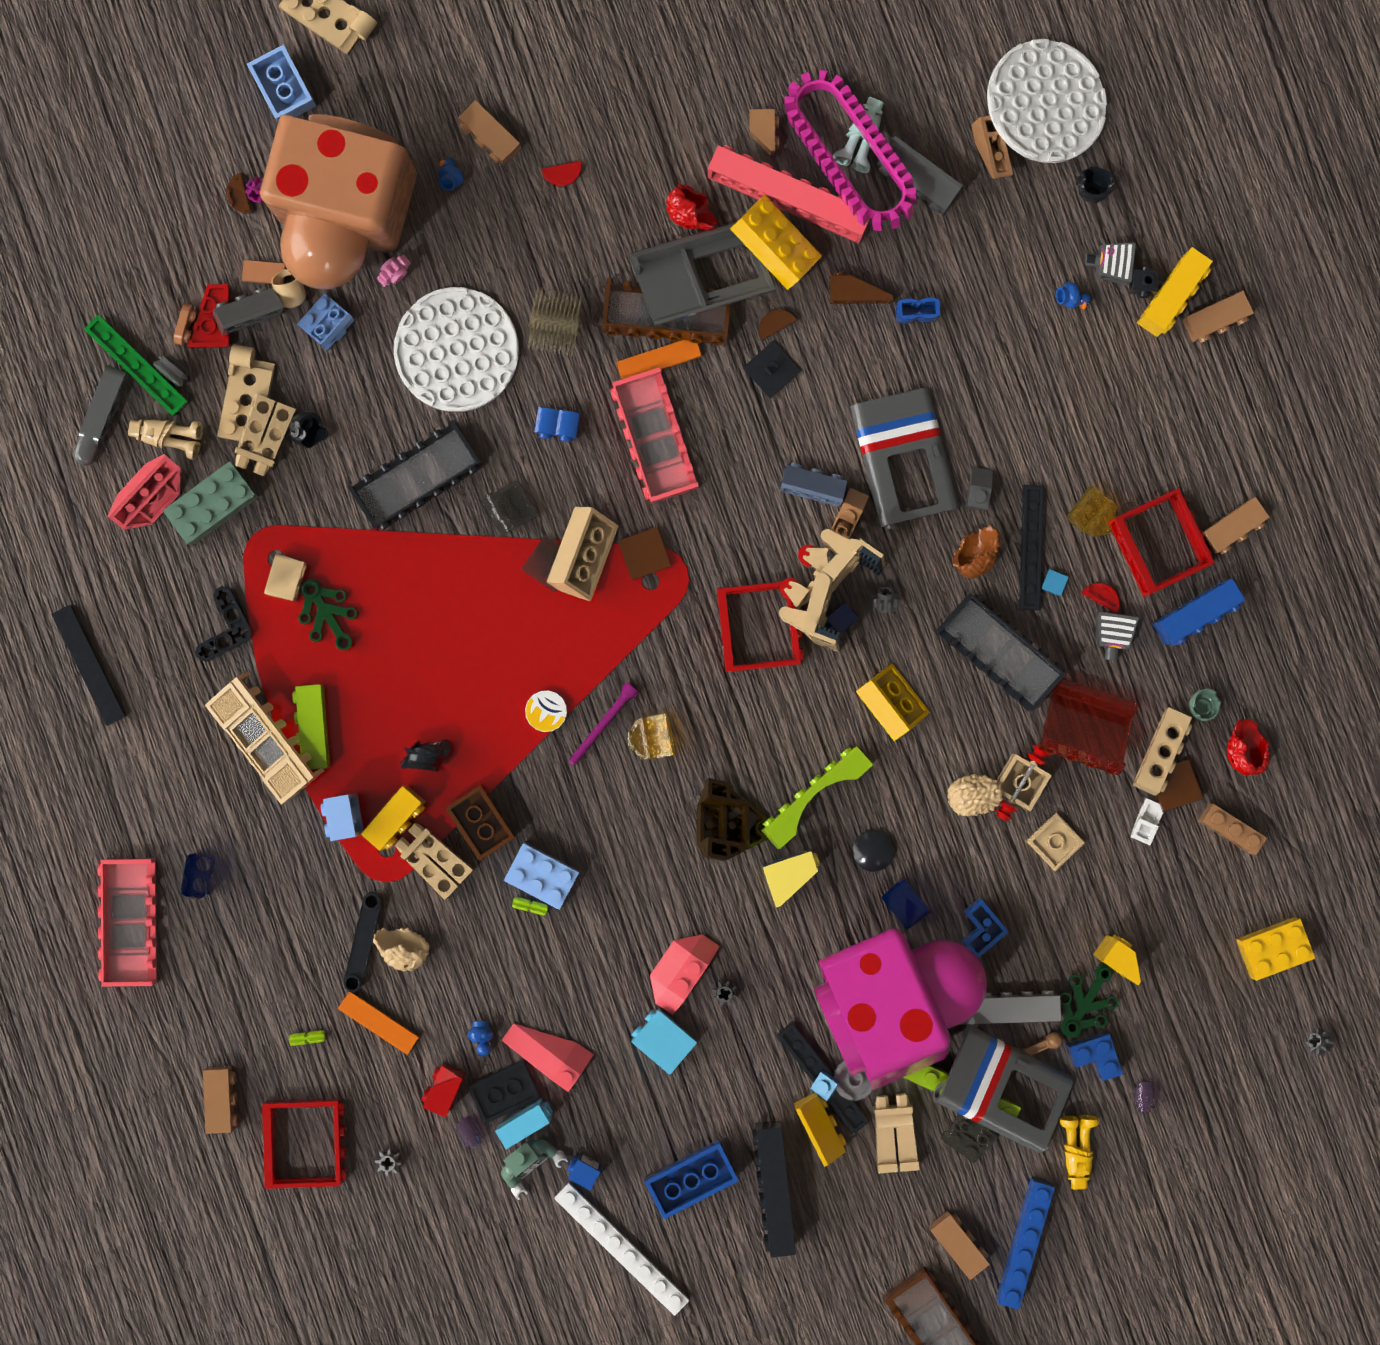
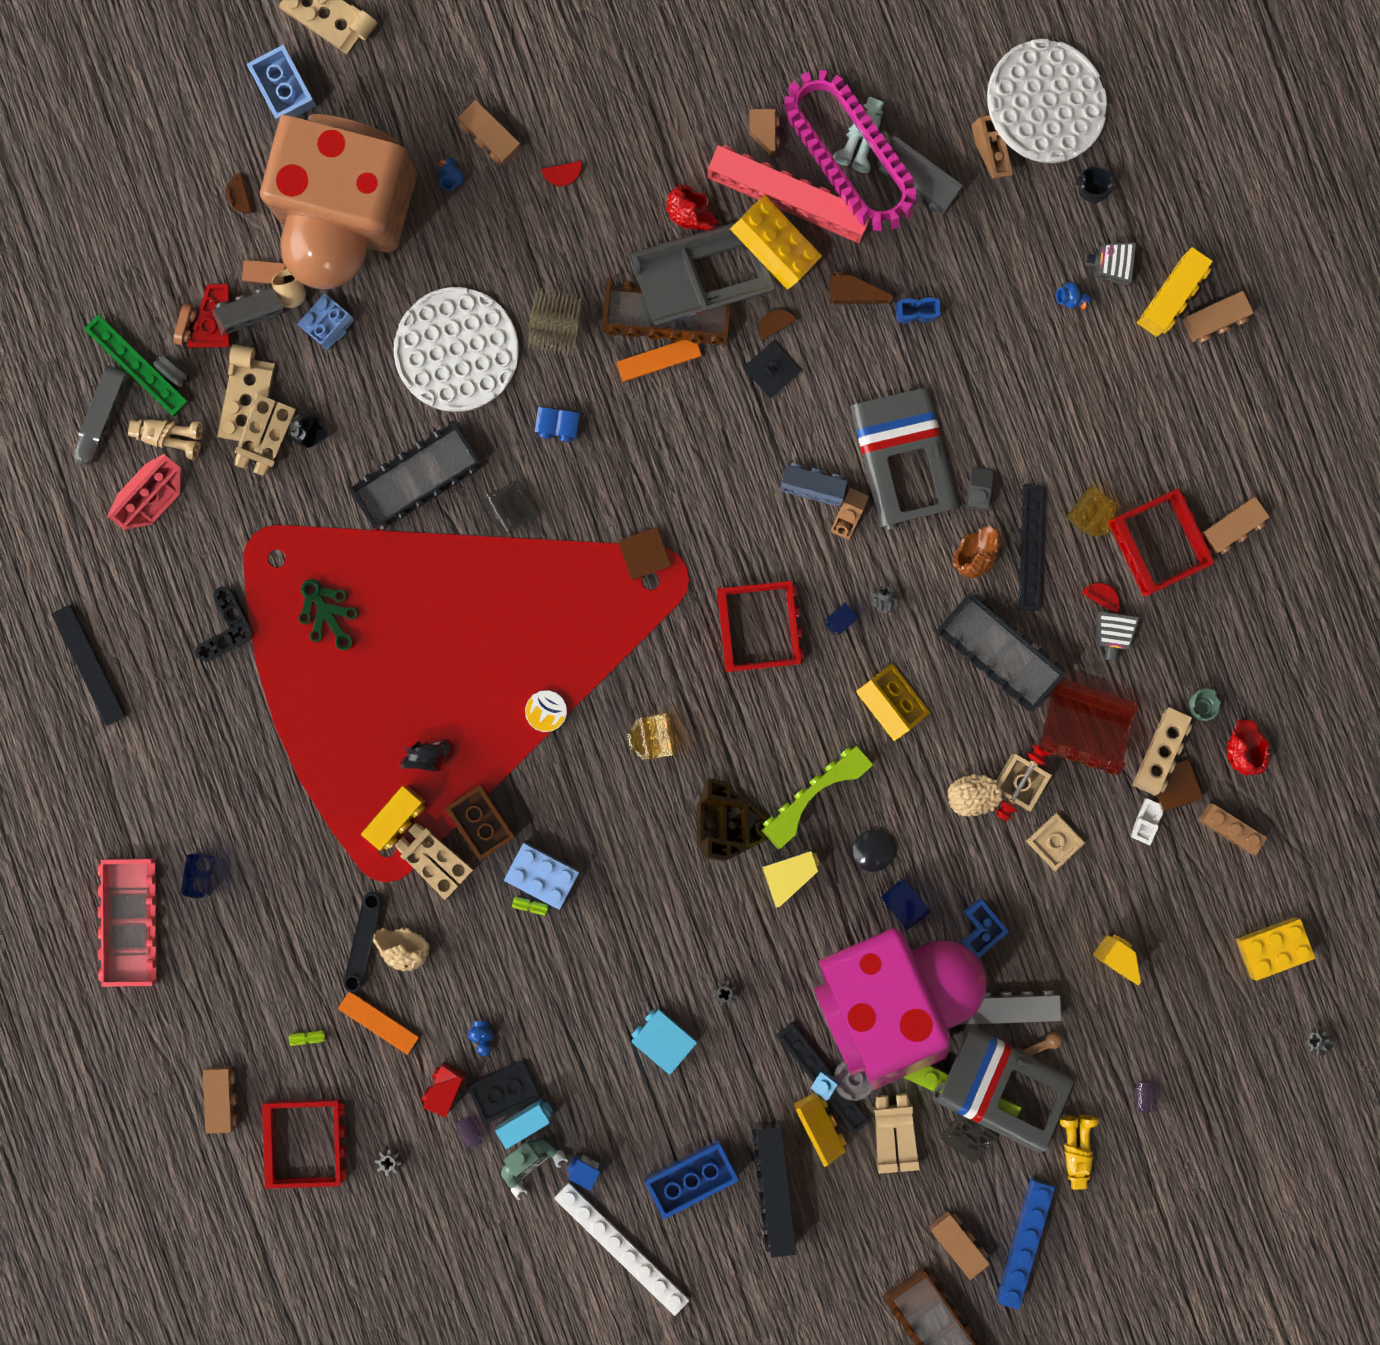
sand green brick [163,461,259,546] -> none
tan window [205,671,324,805] -> none
magenta gear [245,176,263,203] -> none
tan piece [264,553,307,602] -> none
lime brick [293,684,330,769] -> none
light blue brick [321,793,364,841] -> none
bright pink gear [377,254,411,287] -> none
coral wedge [501,1023,594,1092] -> none
clear smoke slope [521,535,560,593] -> none
tan slope [547,507,619,601] -> none
magenta piece [569,682,639,765] -> none
clear window [610,367,699,504] -> none
coral wedge [650,934,720,1015] -> none
tan container [779,529,886,653] -> none
dark azure tile [1041,569,1068,596] -> none
dark green plant [1059,964,1118,1038] -> none
blue brick [1066,1031,1123,1081] -> none
black brick [1129,267,1162,298] -> none
blue brick [1152,579,1245,646] -> none

